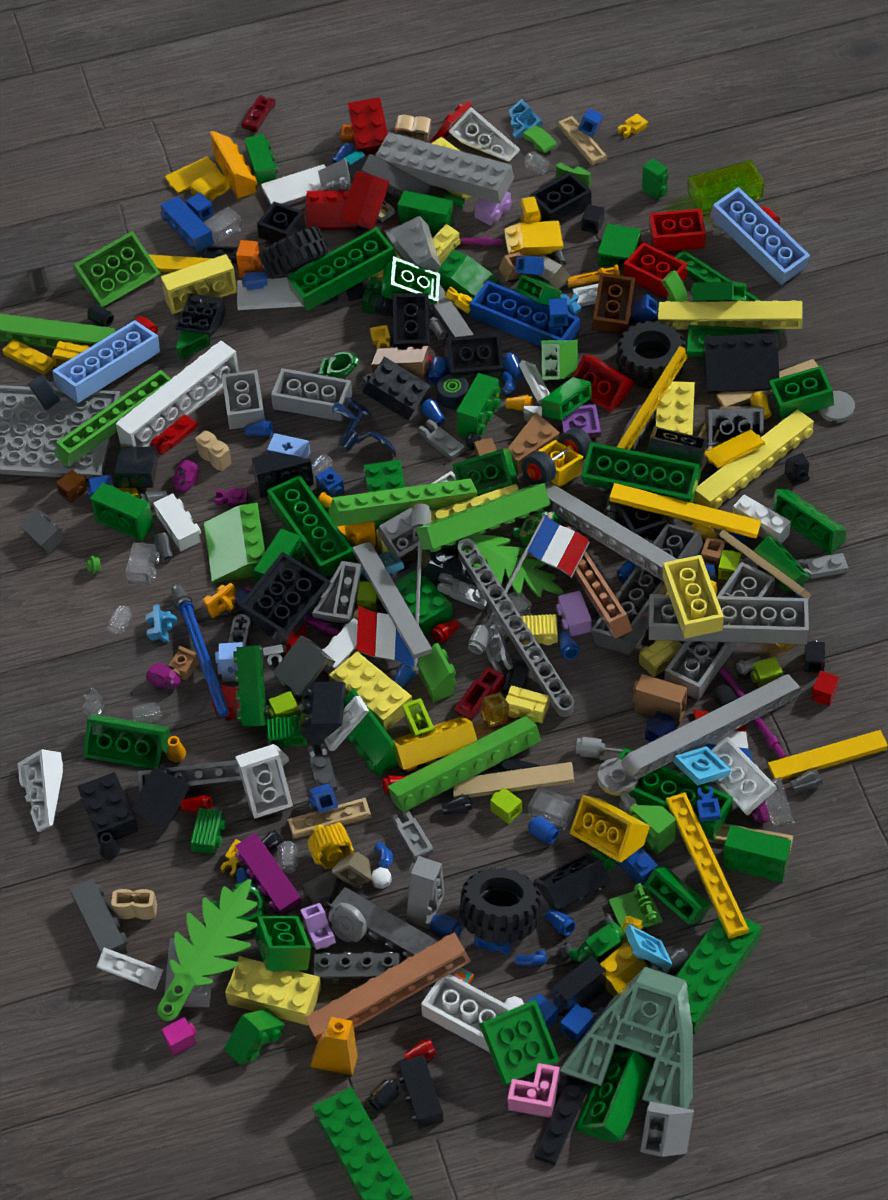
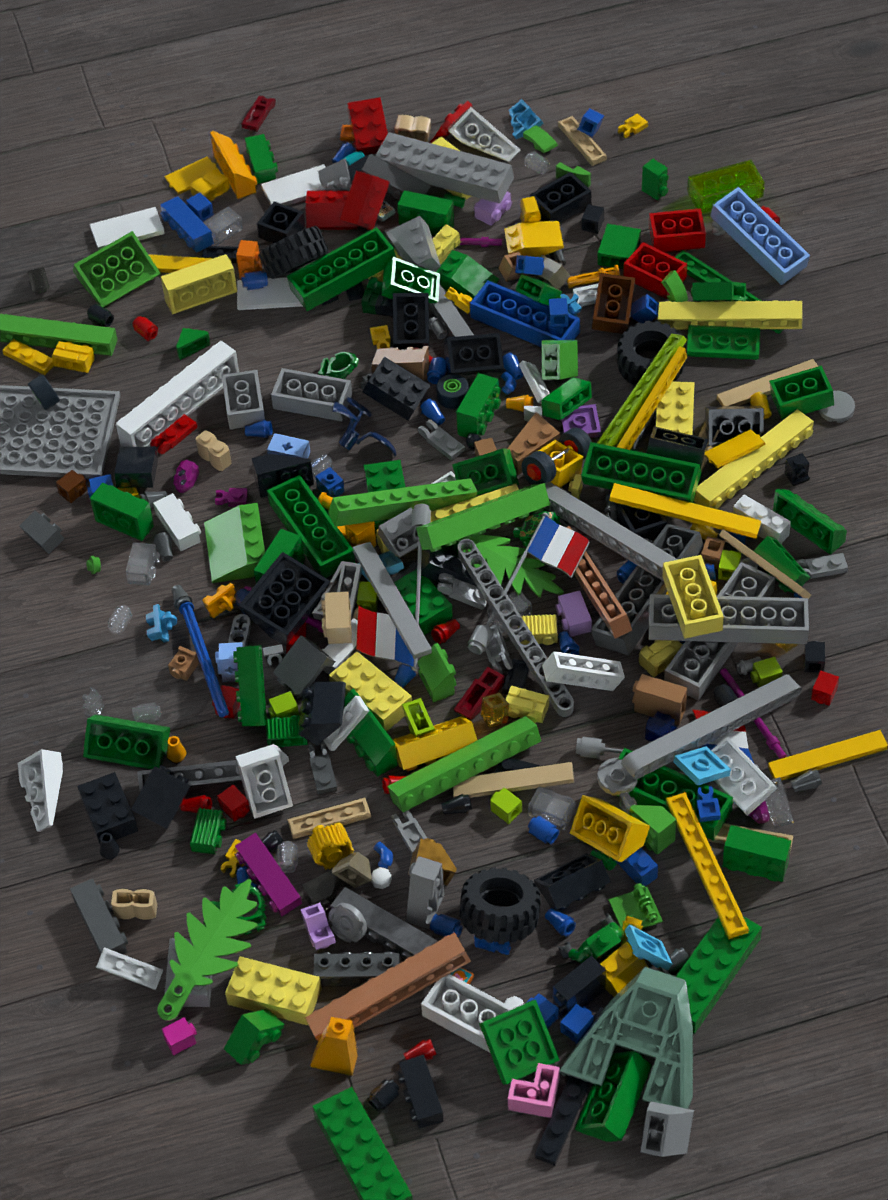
light blue brick [52,320,160,403] -> none
bright green brick [54,370,171,467] -> none
magenta rock [146,663,181,689] -> none
black slope [175,294,226,335] -> none
green brick [255,916,311,972] -> none
blue brick [308,783,338,814] -> none
blue arm [515,950,547,966] -> none
red slope [572,354,635,412] -> none
green brick [644,867,711,925] -> none
black slope [703,333,780,393] -> none
none -> white tile [90,207,165,250]
none -> red brick [217,784,250,822]
none -> tan brick [321,592,352,644]
none -> pearl gold slope [408,838,457,886]
none -> white brick [542,651,625,691]
none -> light yellow plate [569,474,583,499]
none -> lime plate [597,333,687,447]

